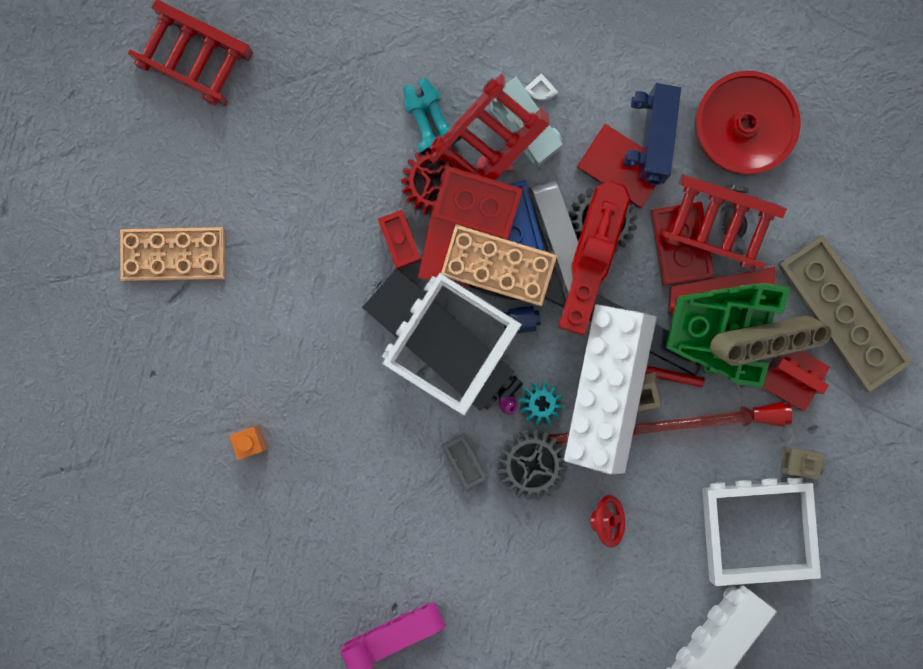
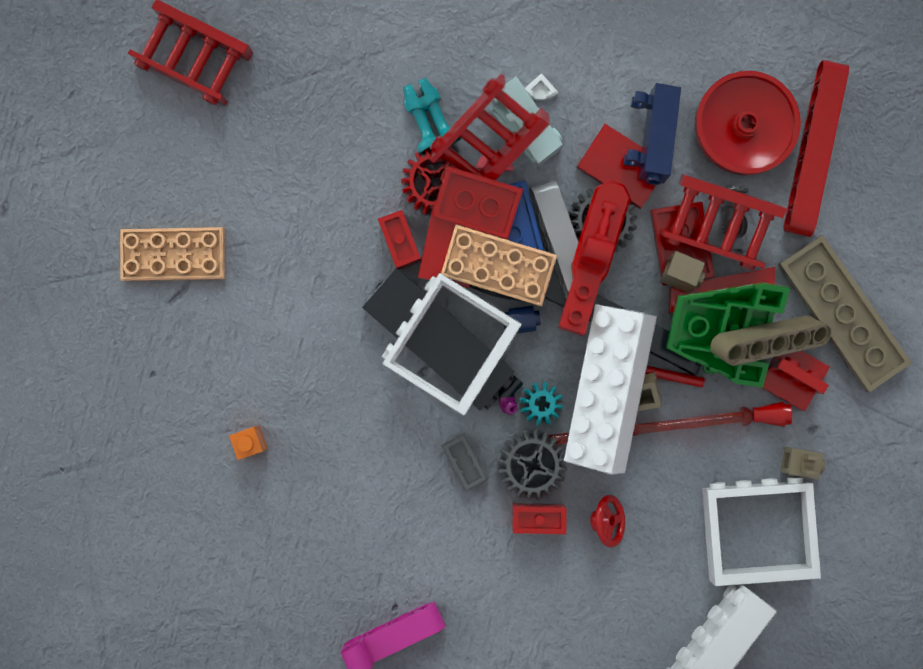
none -> red panel [512,503,567,534]
none -> dark tan brick [660,251,705,293]
none -> red beam [783,60,849,237]

